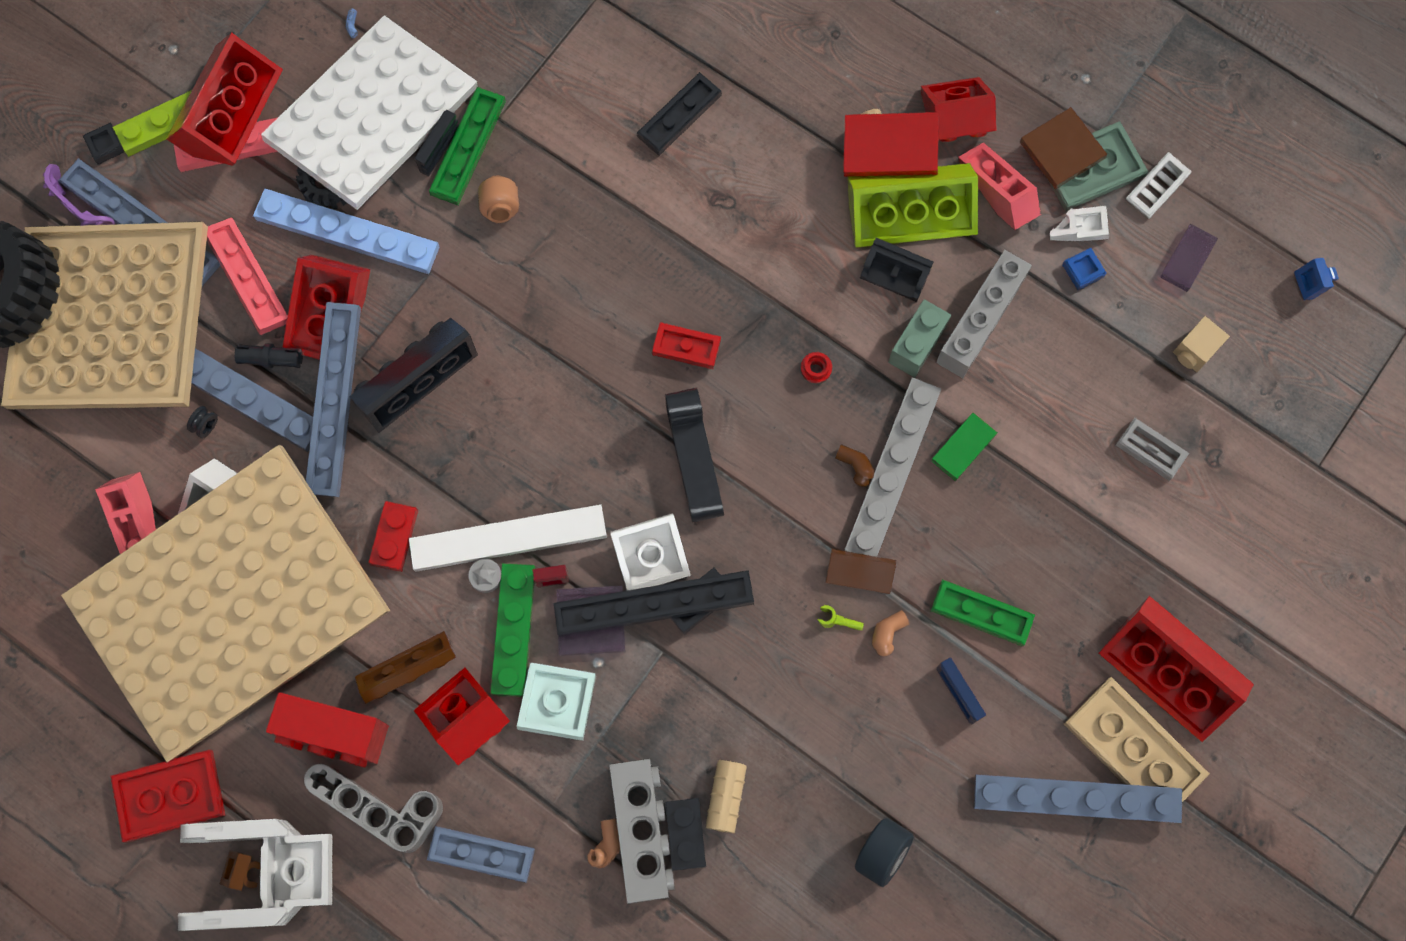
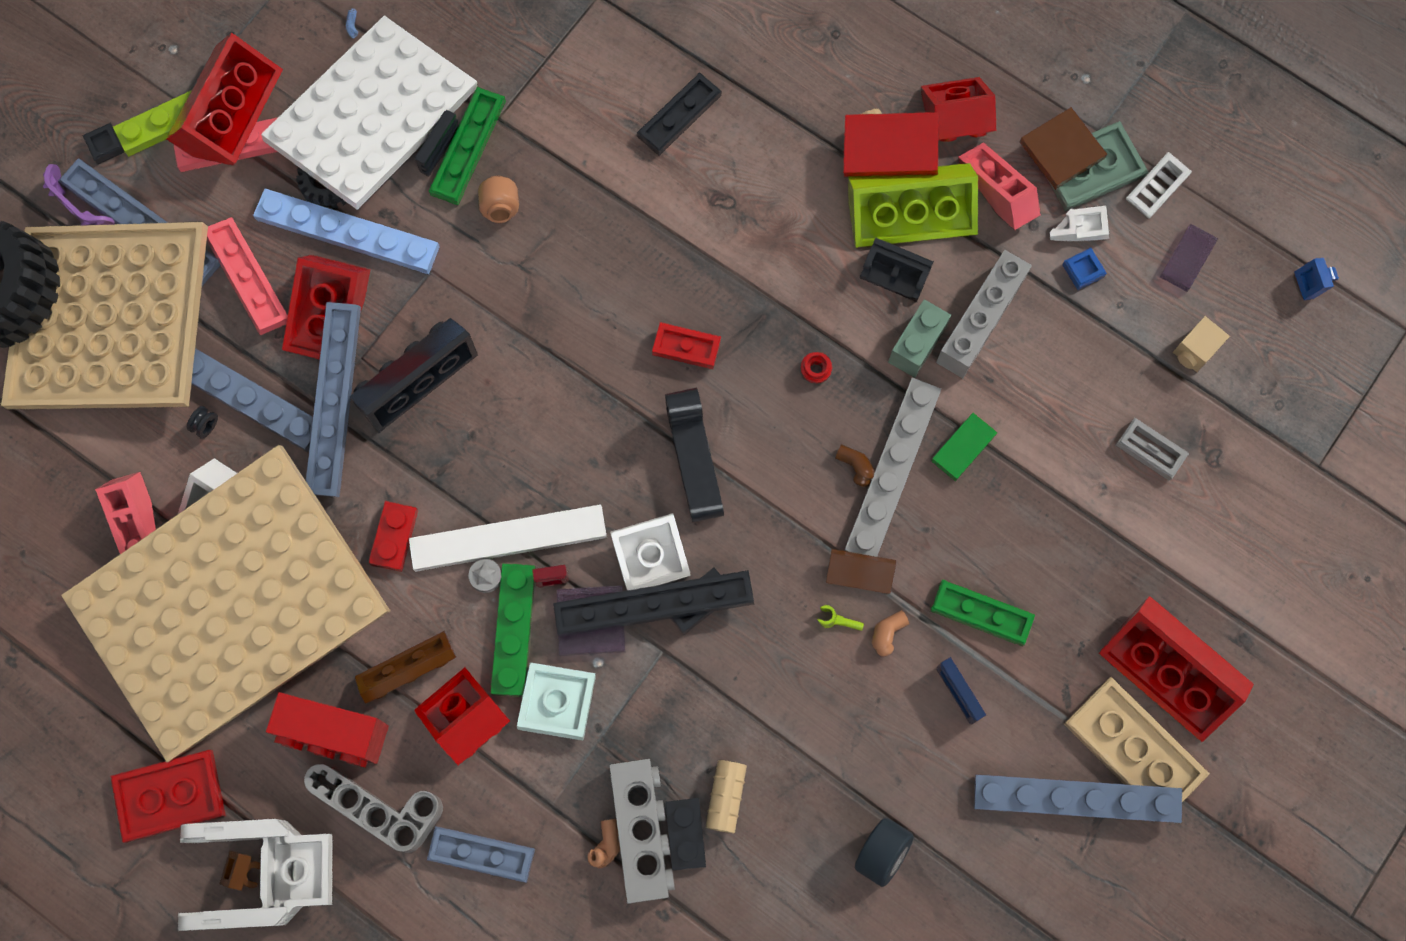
black pin [234,343,303,369] -> none

